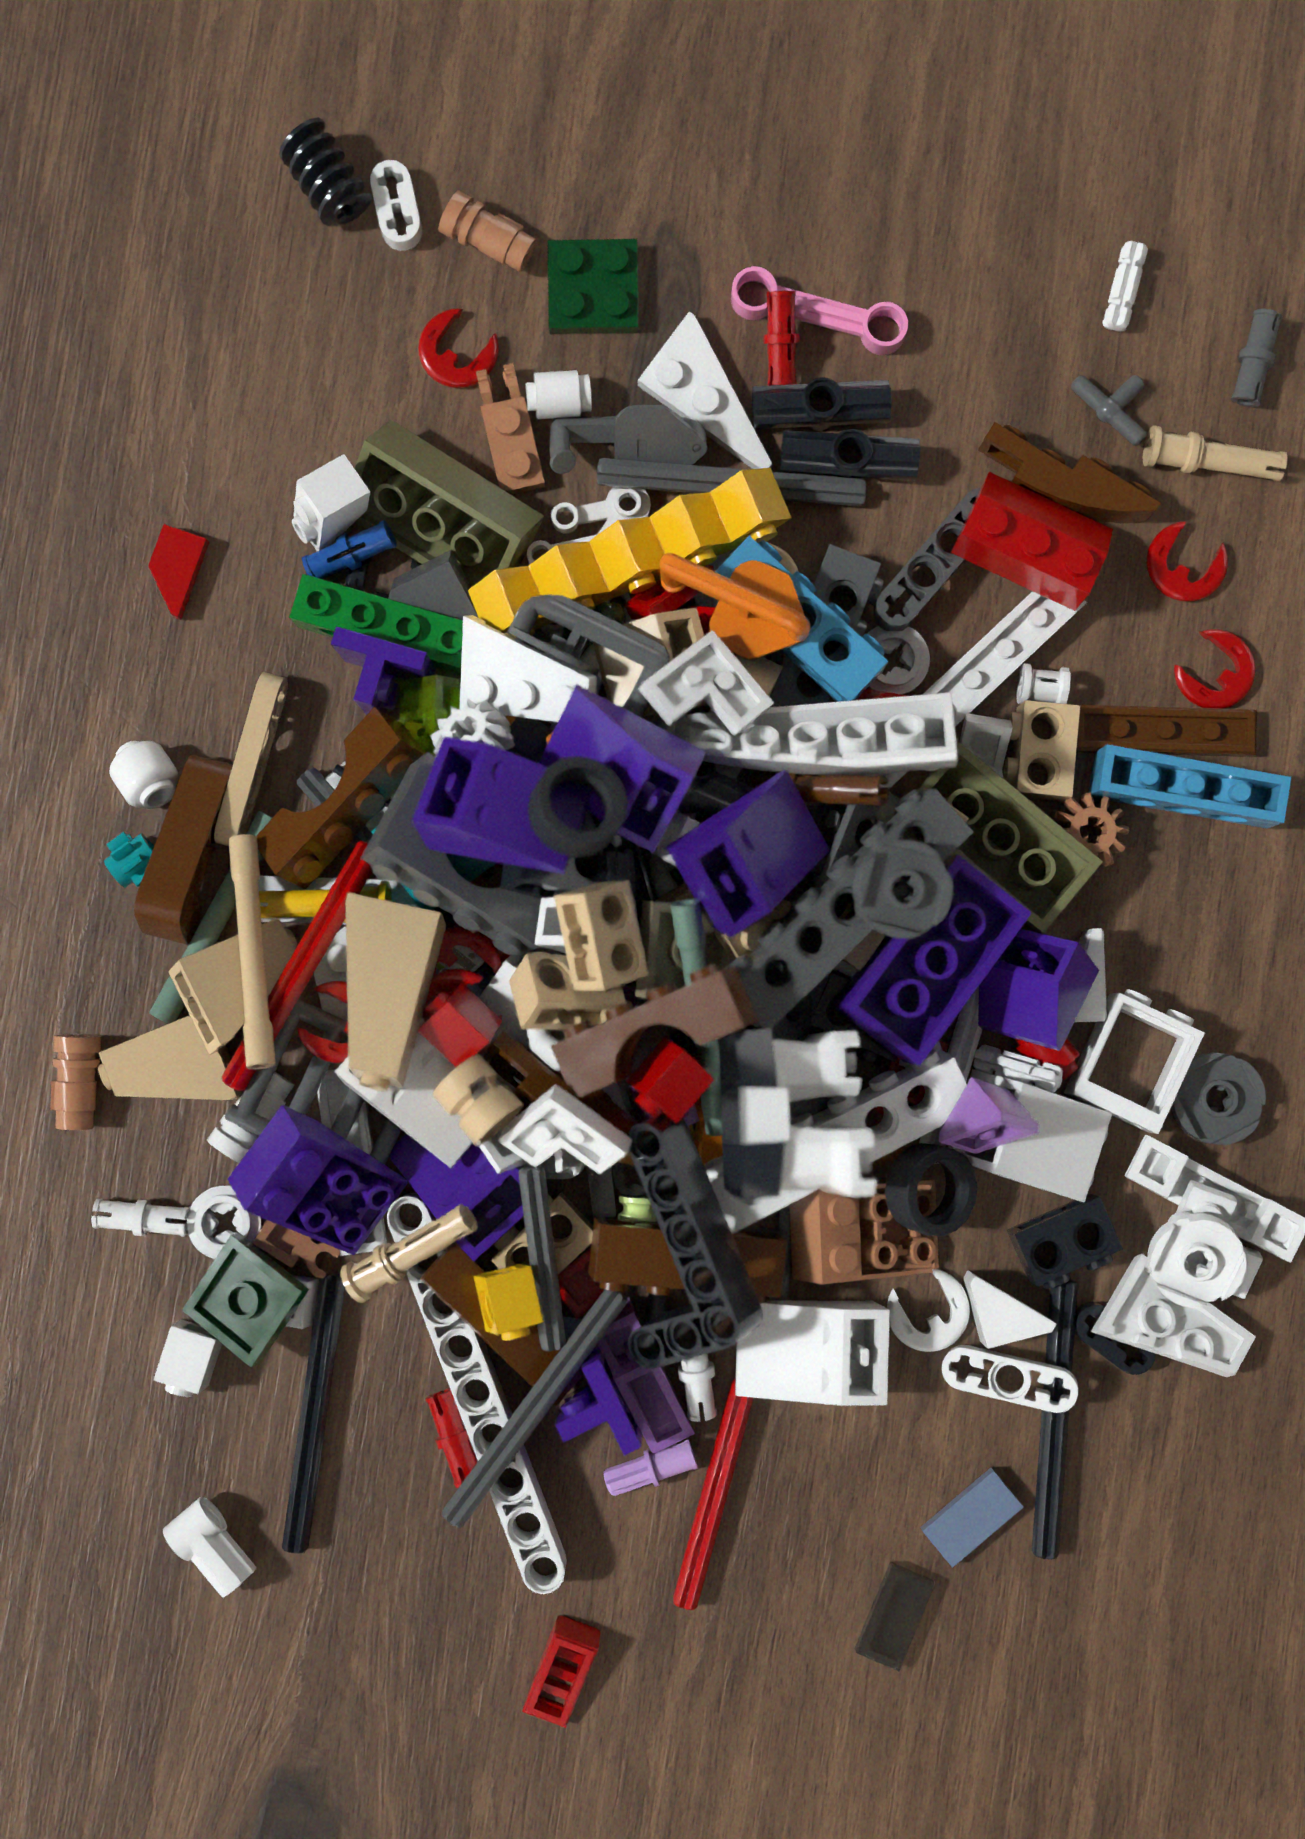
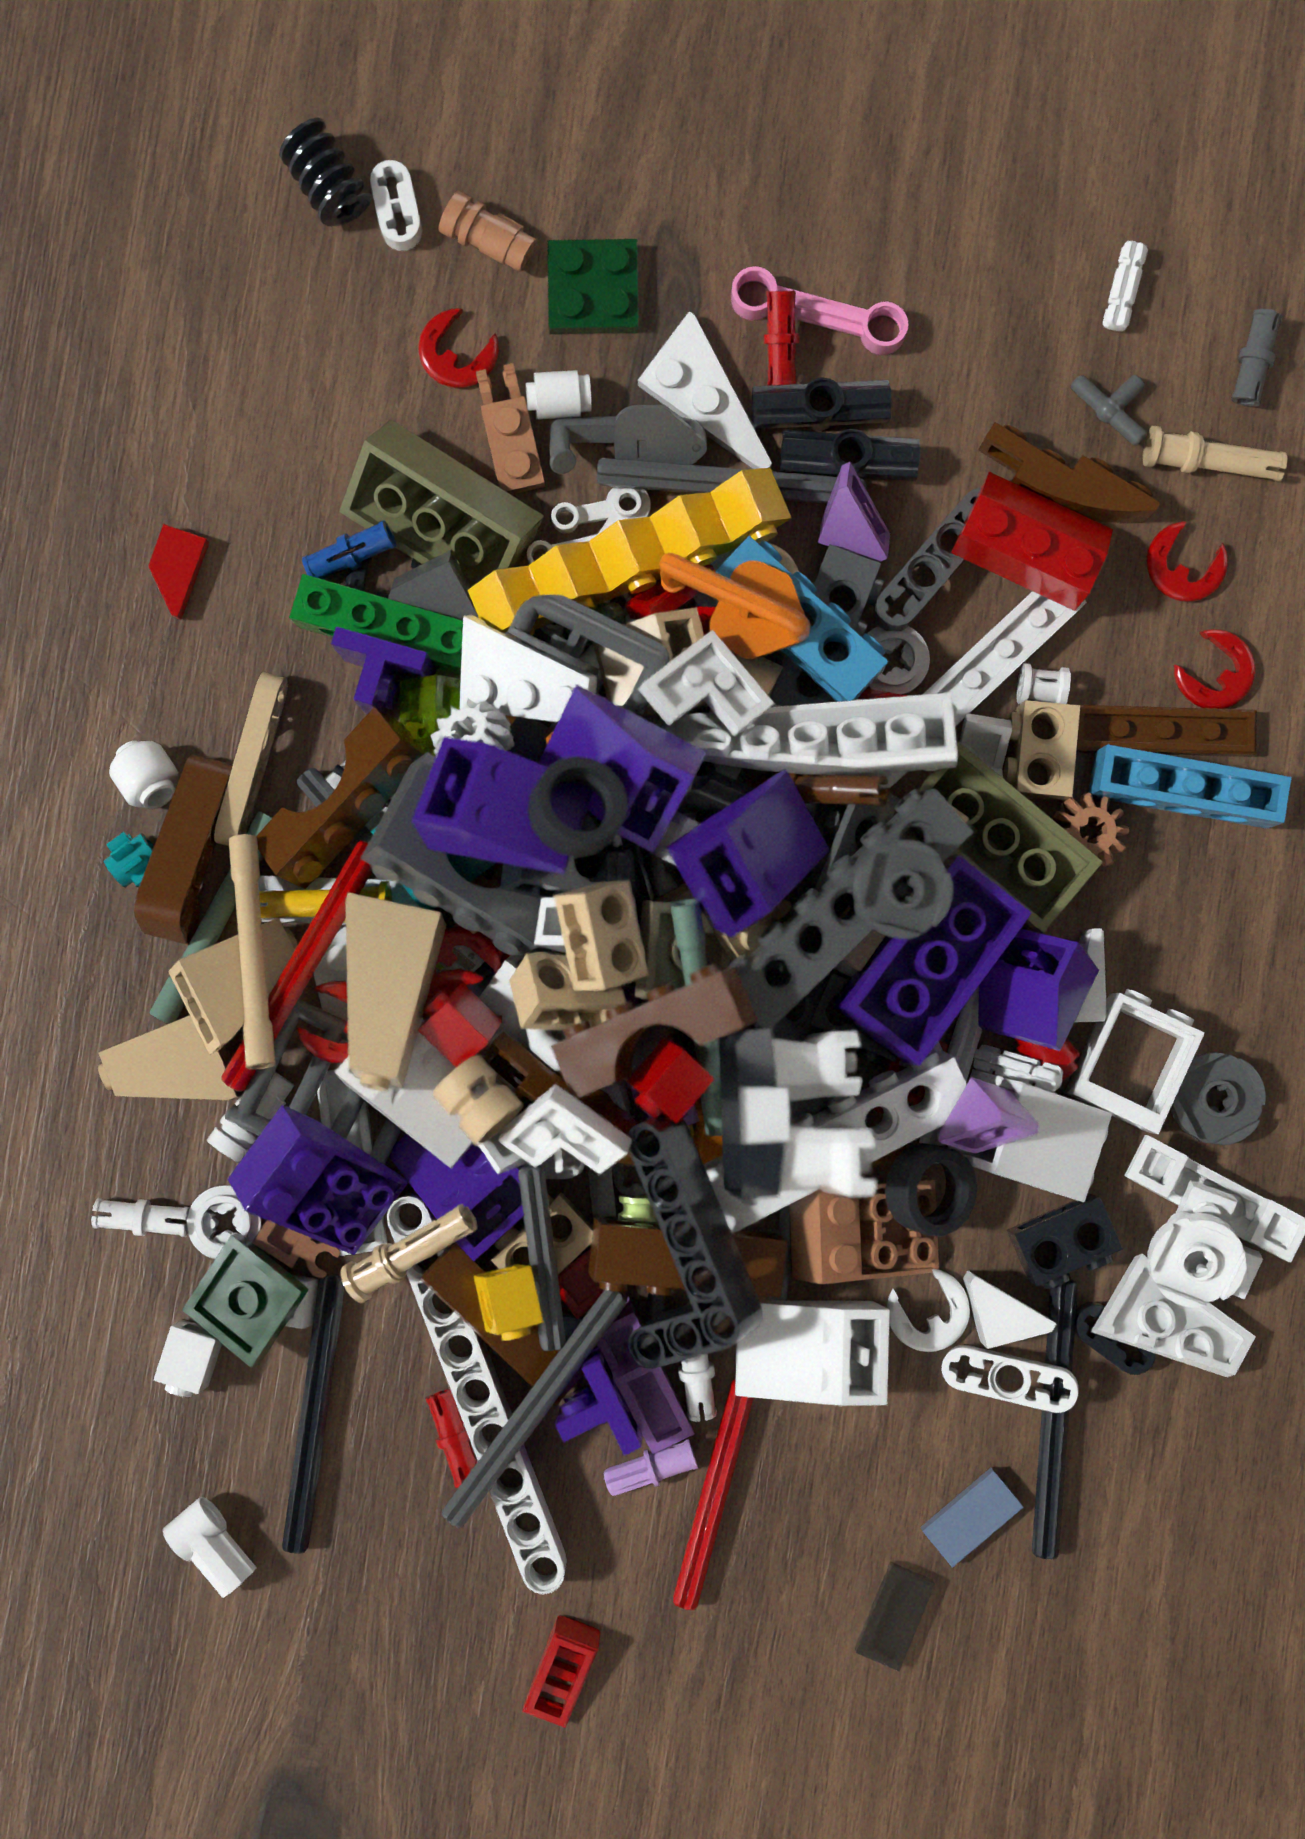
nougat axle [50,1034,101,1130] -> none
white slope [292,454,370,551] -> none
none -> medium lavender slope [818,462,890,562]

